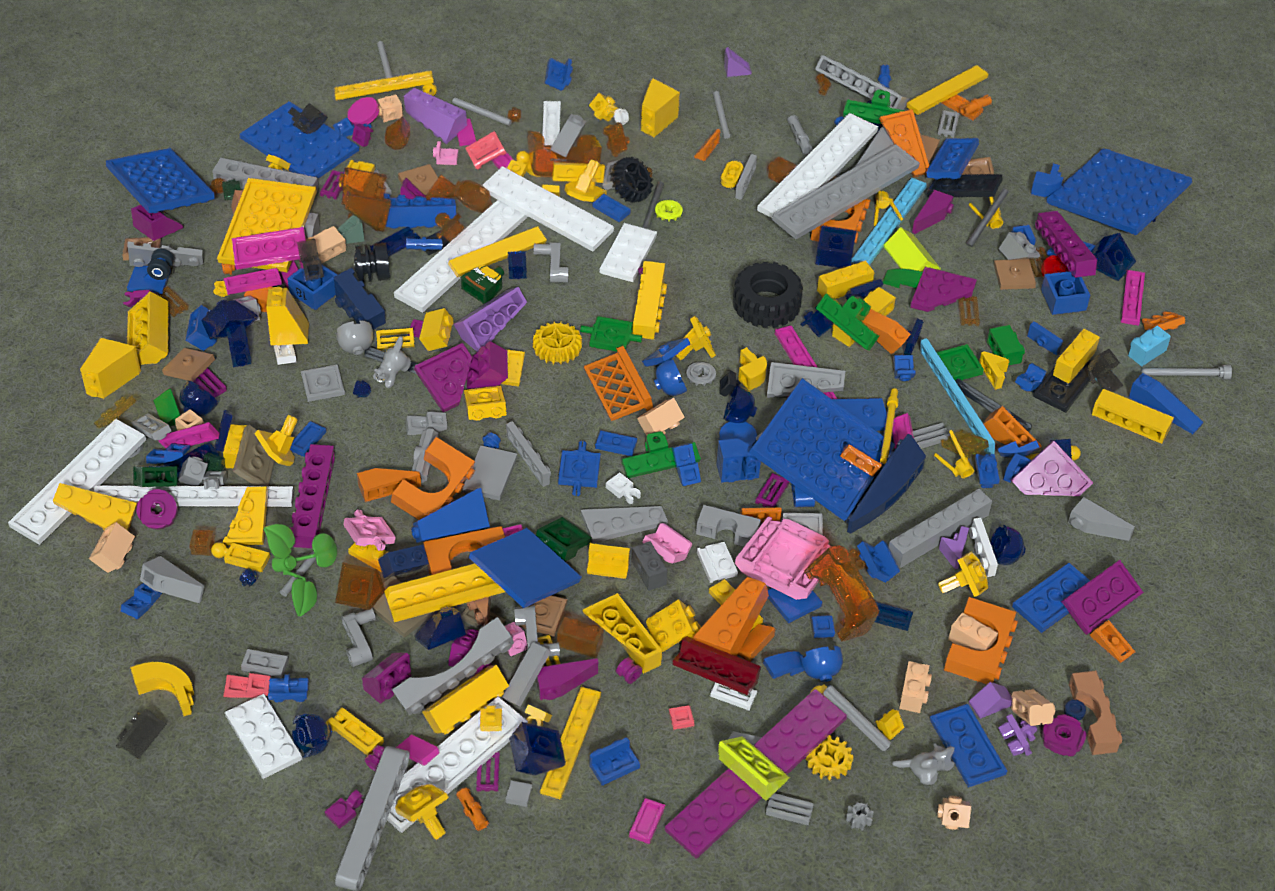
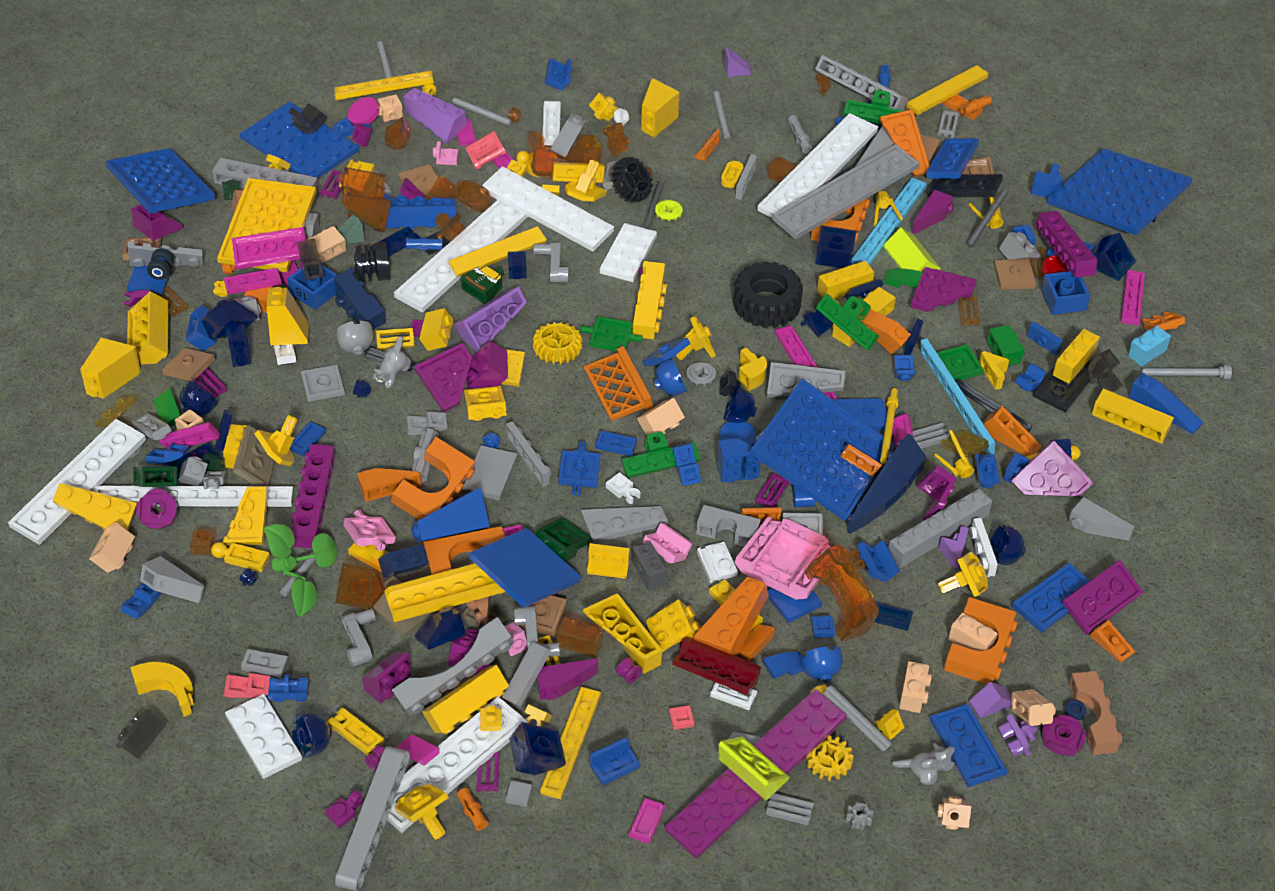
clear orange plate [210,178,227,194] -> none
blue plate [593,194,631,223] -> none
blue slope [998,440,1041,458] -> none
none -> magenta bracket [917,465,956,521]

